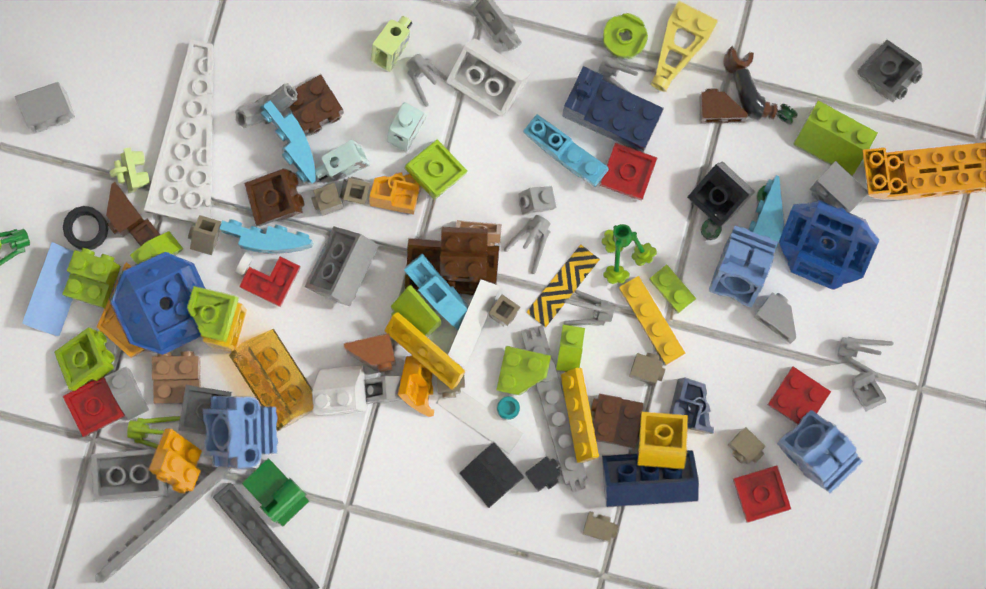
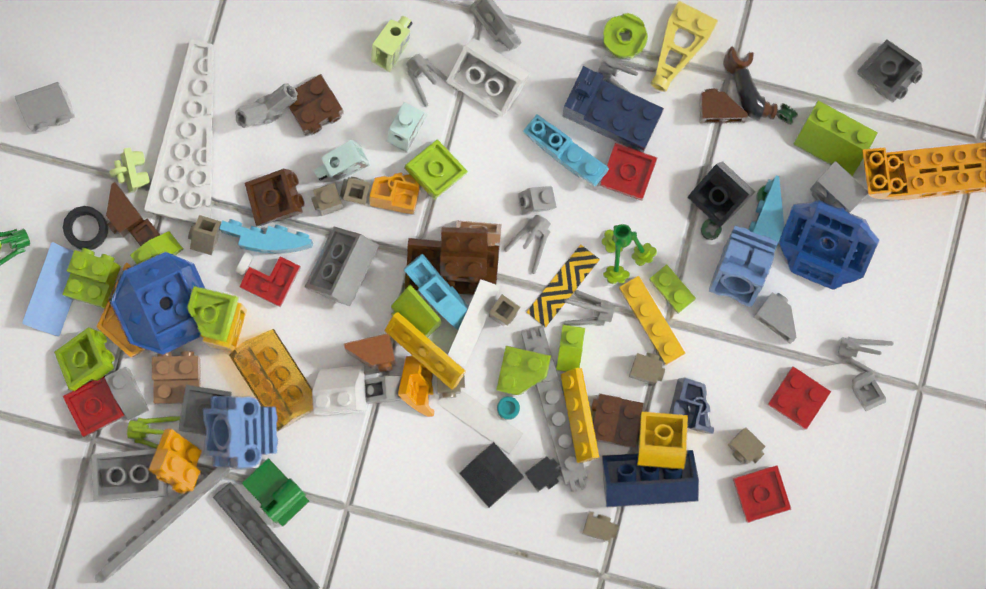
medium azure slope [260,100,316,184] -> none
medium blue piece [777,410,863,493] -> none

